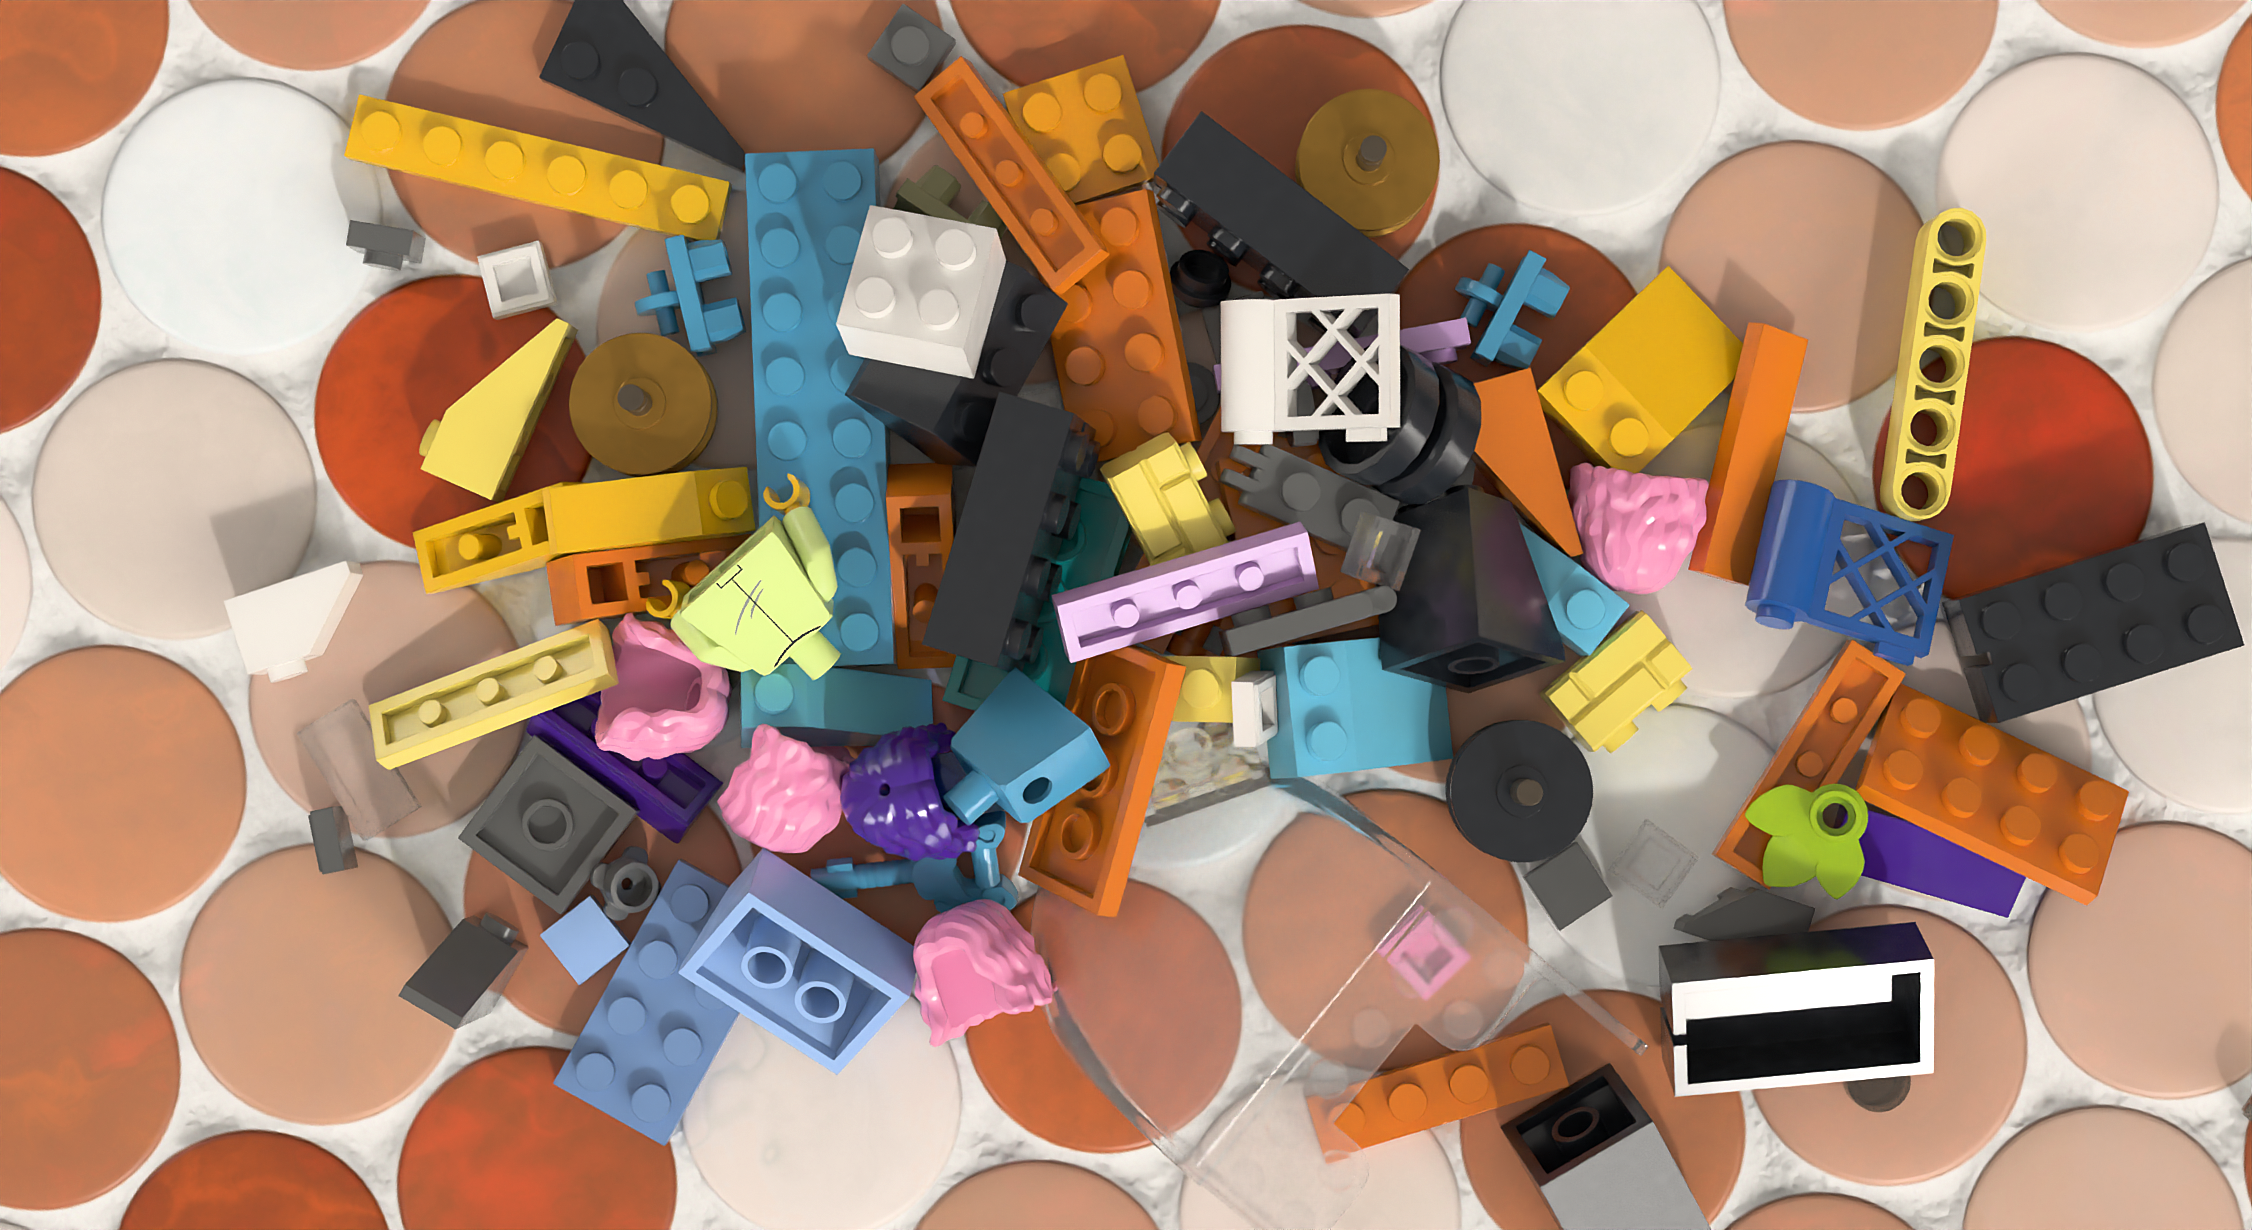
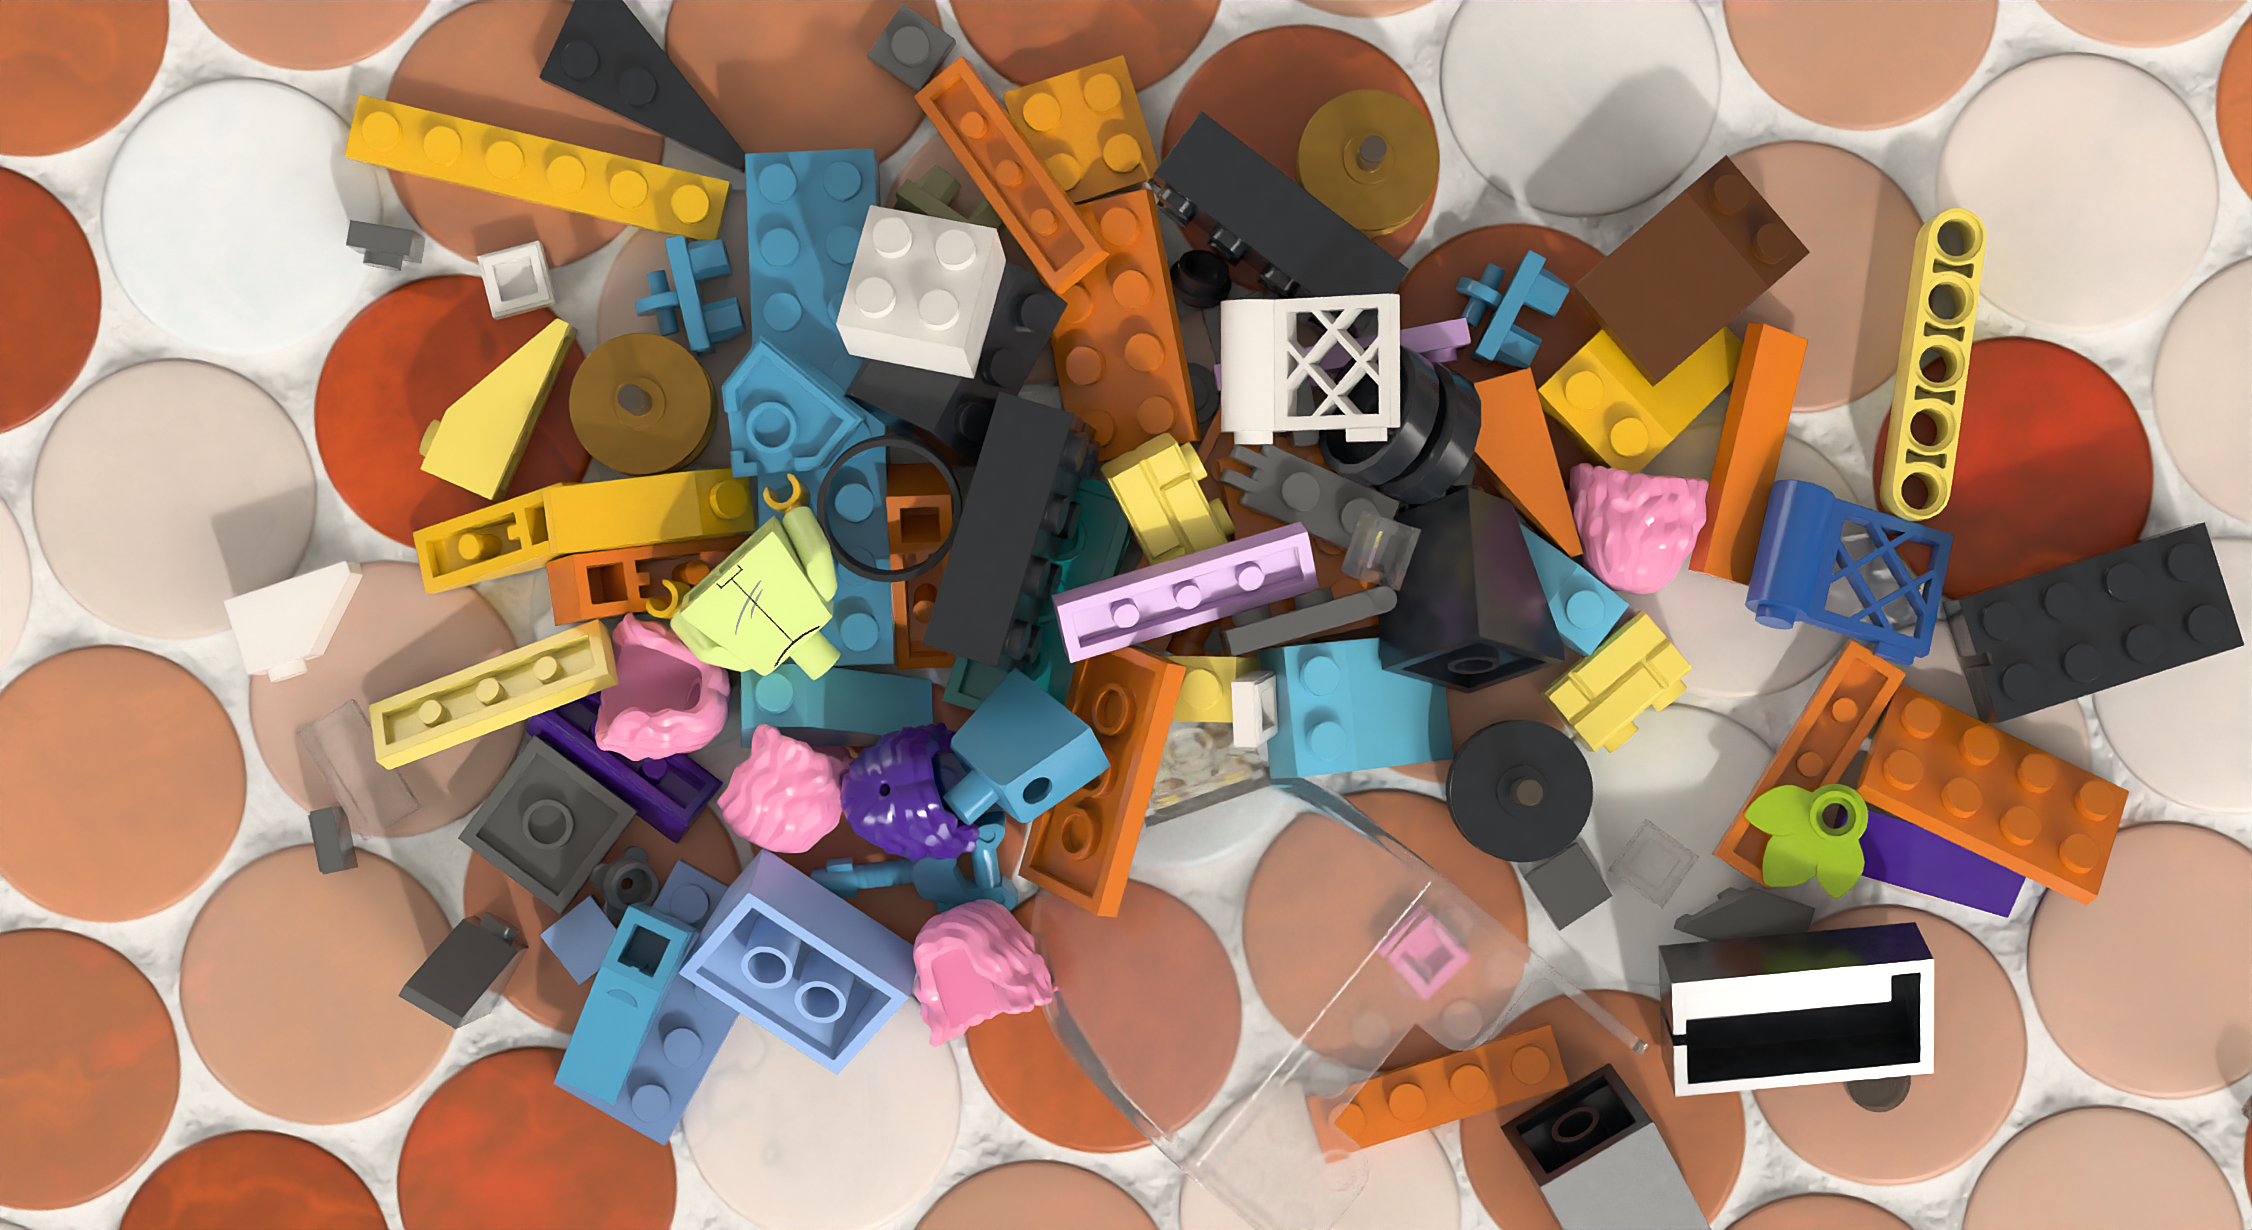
none -> dark azure slope [556,902,697,1105]
none -> dark azure plate [722,334,867,478]
none -> black tyre [817,435,962,582]
none -> reddish brown slope [1569,155,1810,387]

